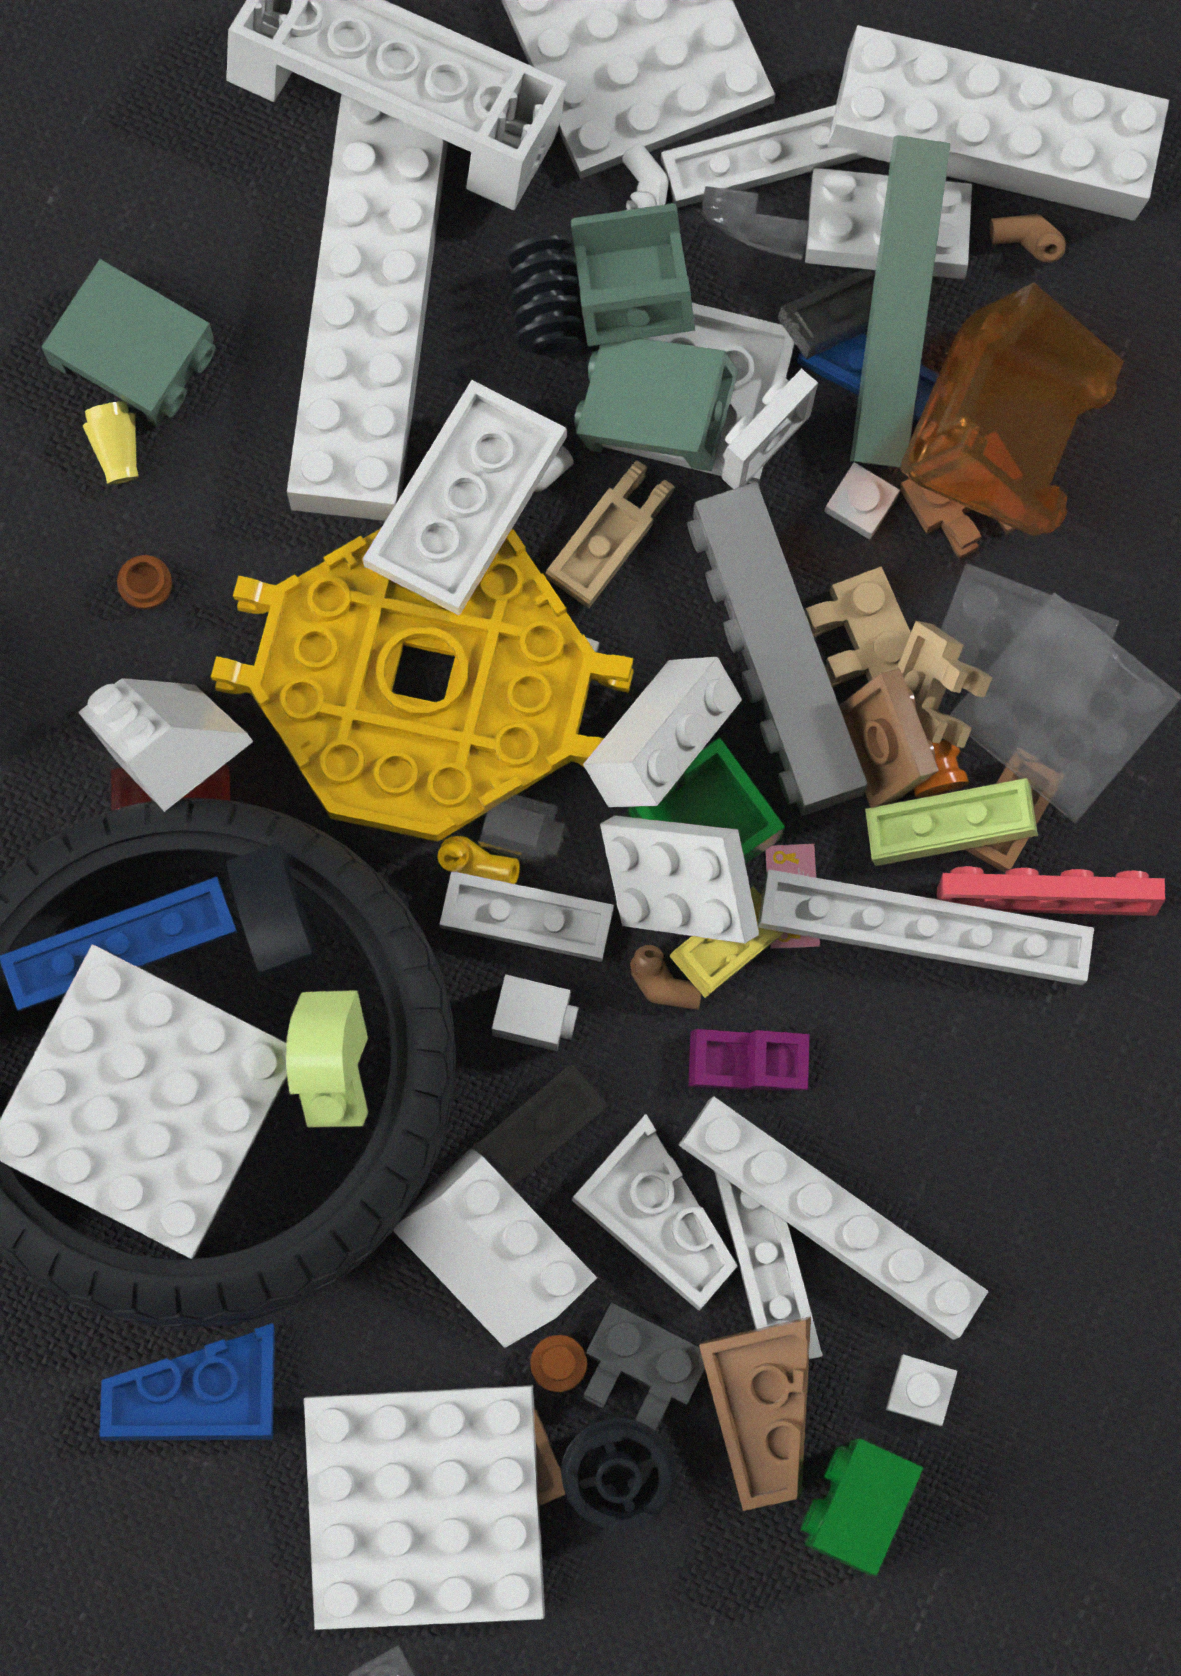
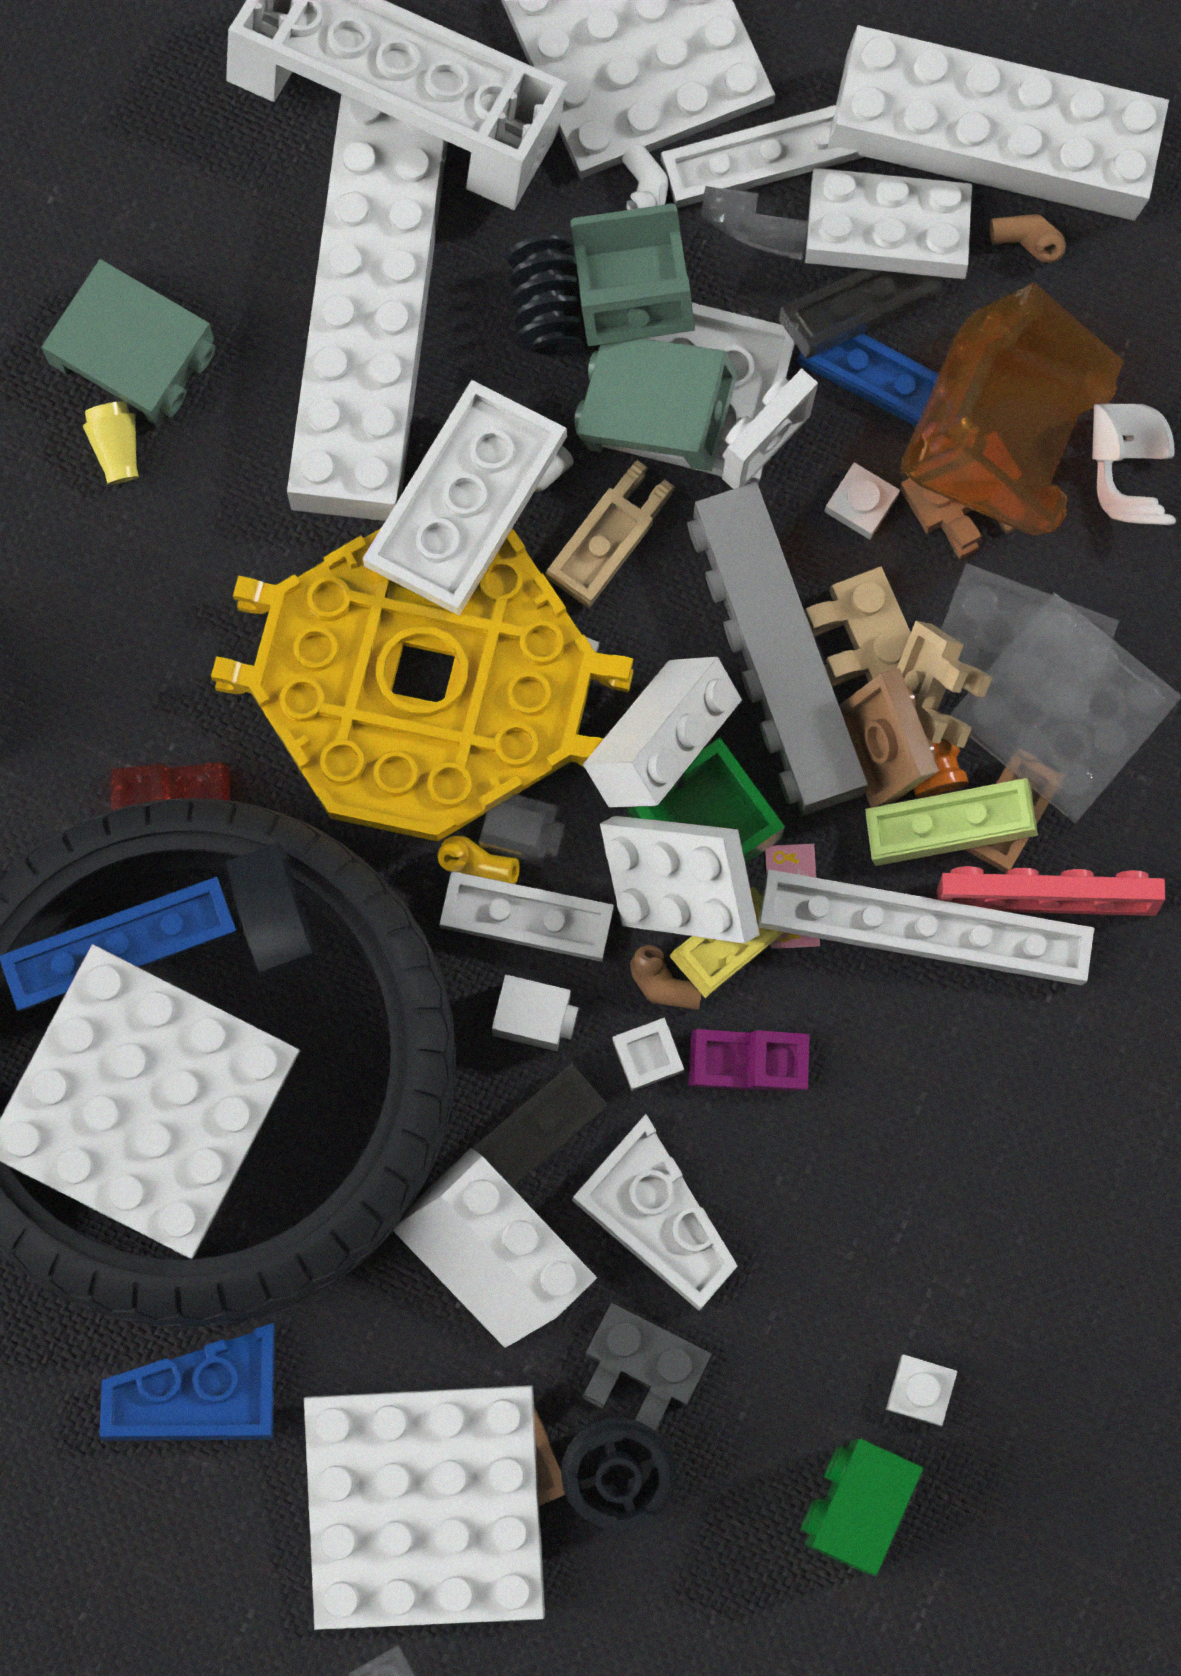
white slope [78,678,253,812] -> none
dark orange plate [117,555,172,610] -> none
yellowish green brick [286,991,368,1127] -> none
dark orange plate [530,1335,587,1392] -> none
white plate [679,1097,989,1340] -> none
medium nougat wing [699,1316,811,1511] -> none
white plate [714,1171,822,1360] -> none
sand green tile [850,135,951,468] -> none
none -> white plate [612,1018,684,1091]
none -> white helmet [1092,404,1176,525]

